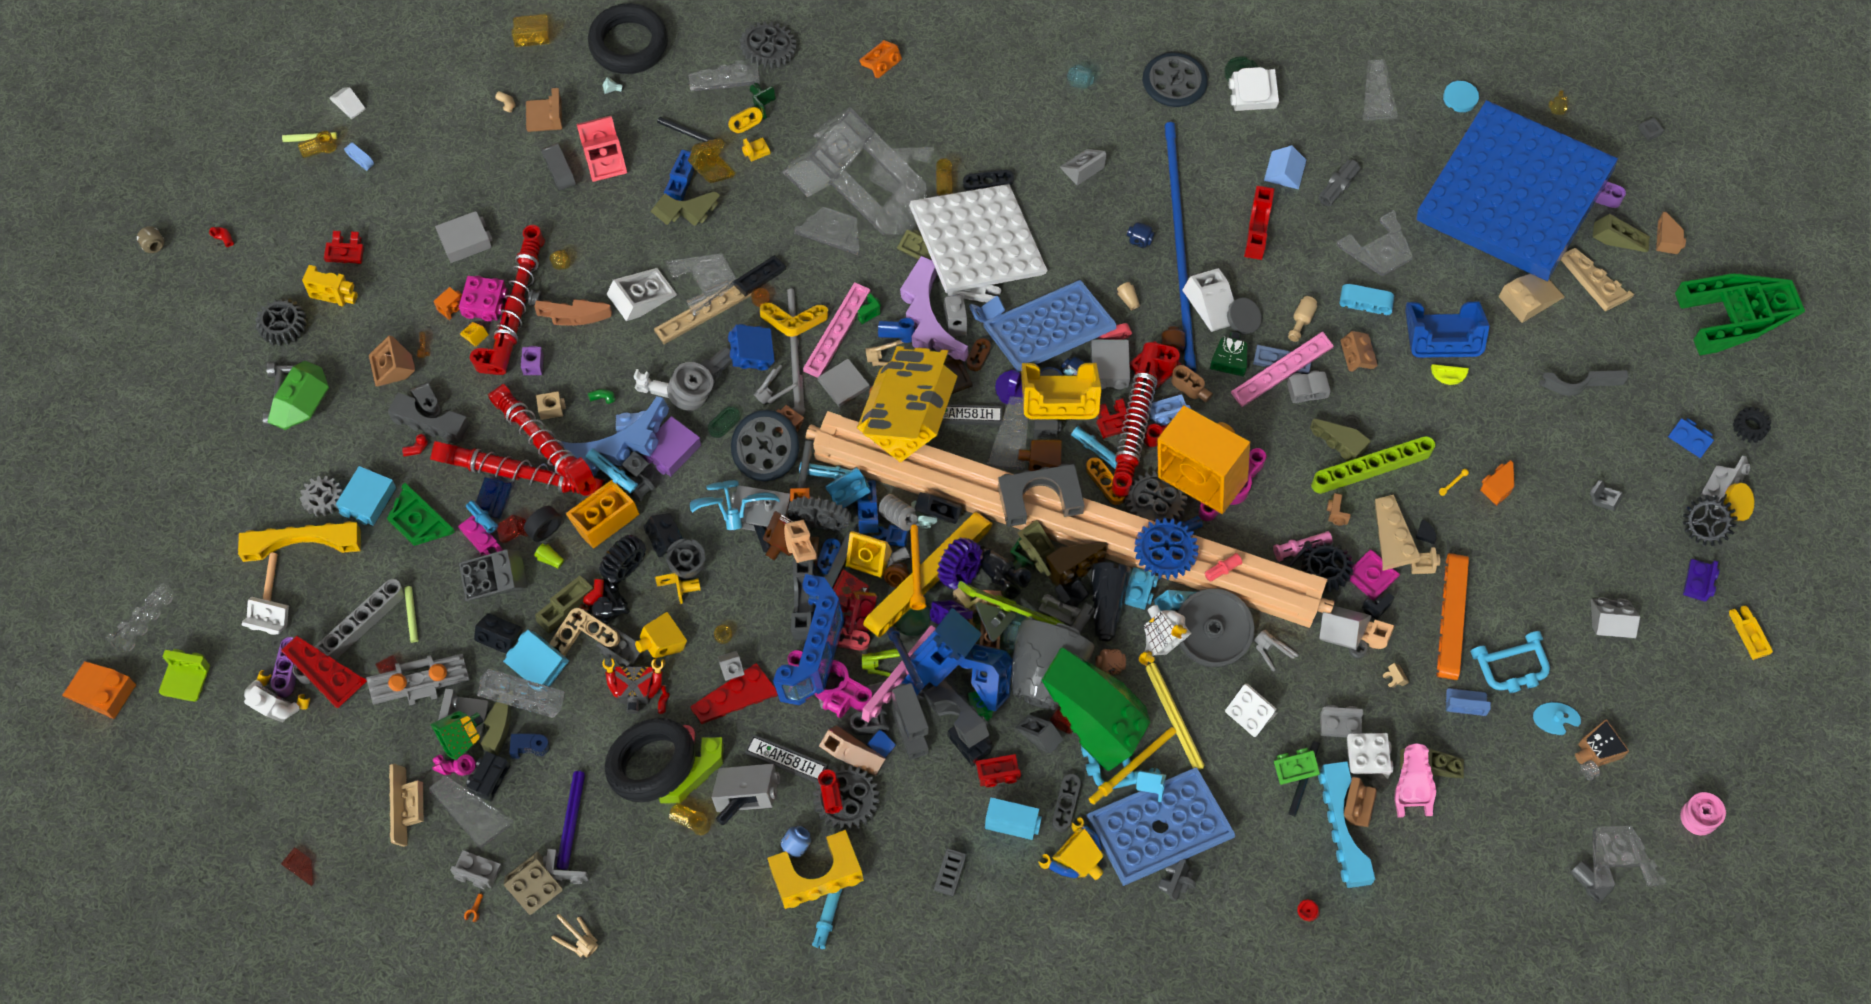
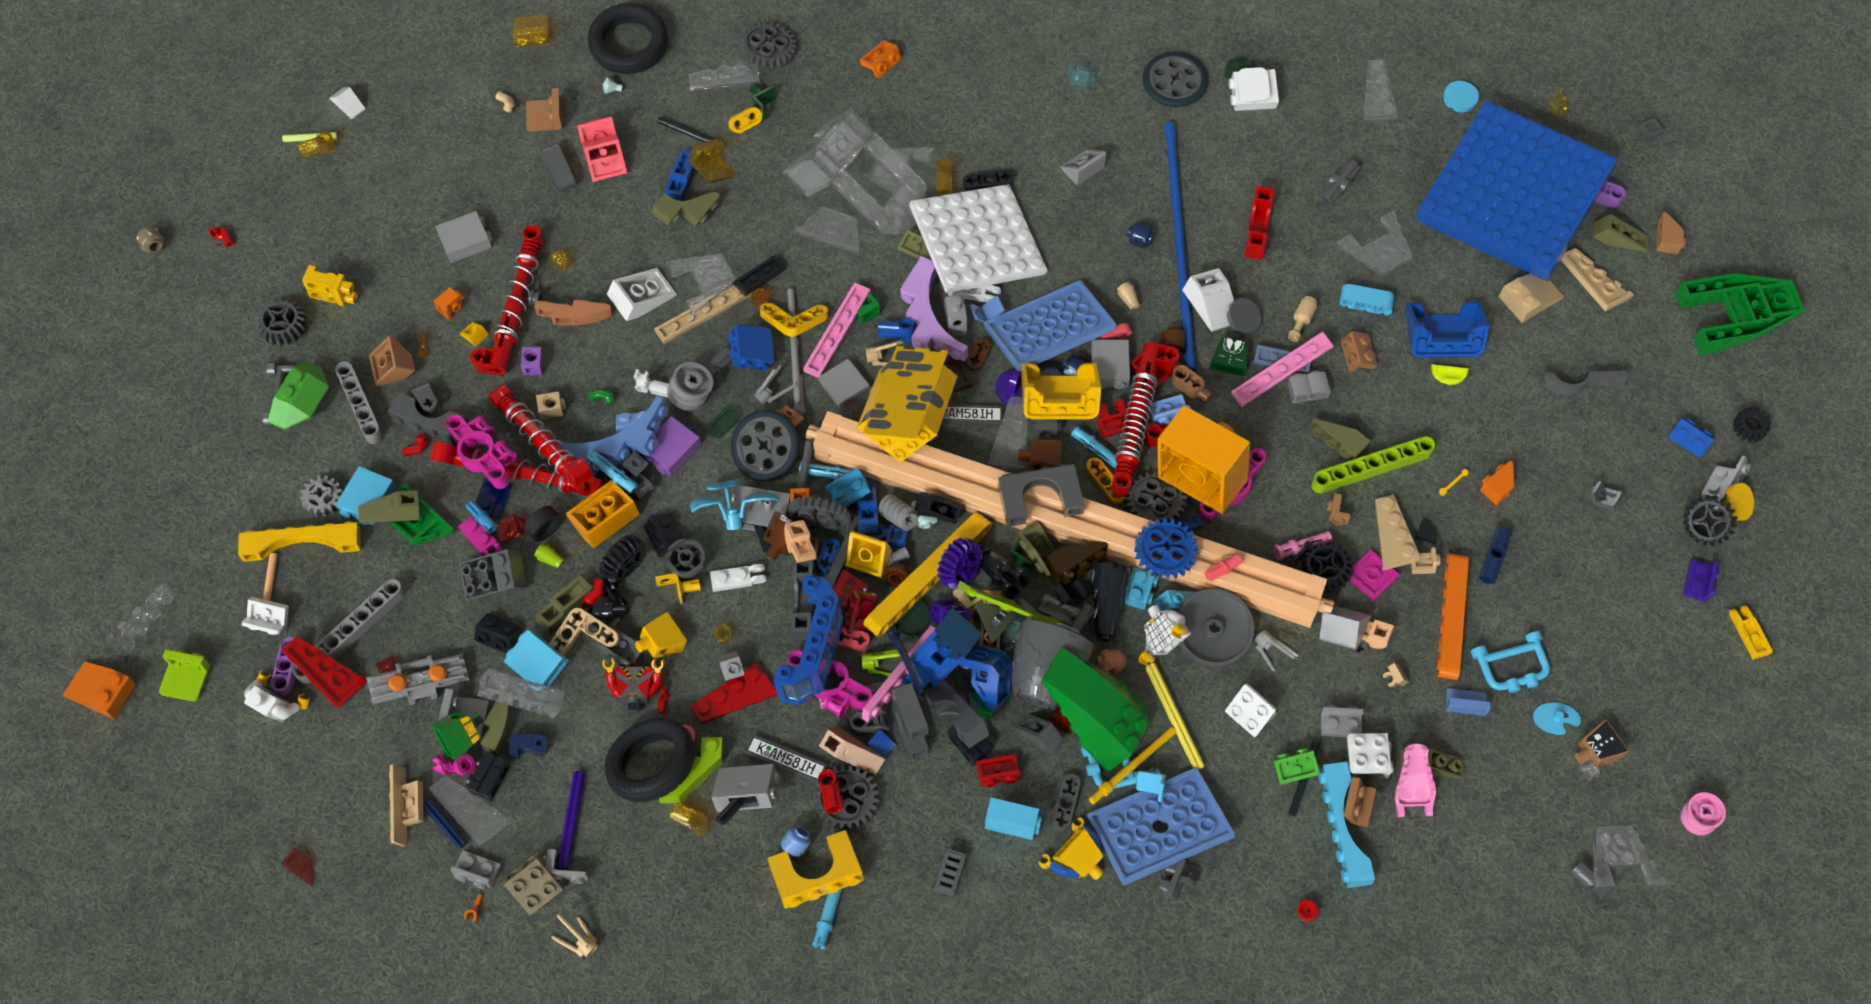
red plate [324,231,364,264] -> none
light blue beam [344,143,374,171] -> none
yellowish green piece [404,586,419,643] -> none
dark pink brick [459,276,508,321] -> none
yellow bracket [742,138,770,162] -> none
light orange piece [910,524,926,610] -> none
light blue slope [1264,145,1306,189] -> none
black bracket [1362,593,1395,620] -> none
light grey slope [1591,597,1640,638] -> none
none -> light grey beam [335,361,383,444]
none -> olive slope [358,490,419,523]
none -> dark blue axle [423,799,467,850]
none -> dark pink piece [446,415,517,489]
none -> white hinge [710,564,767,592]
none -> dark blue piece [1478,527,1512,584]

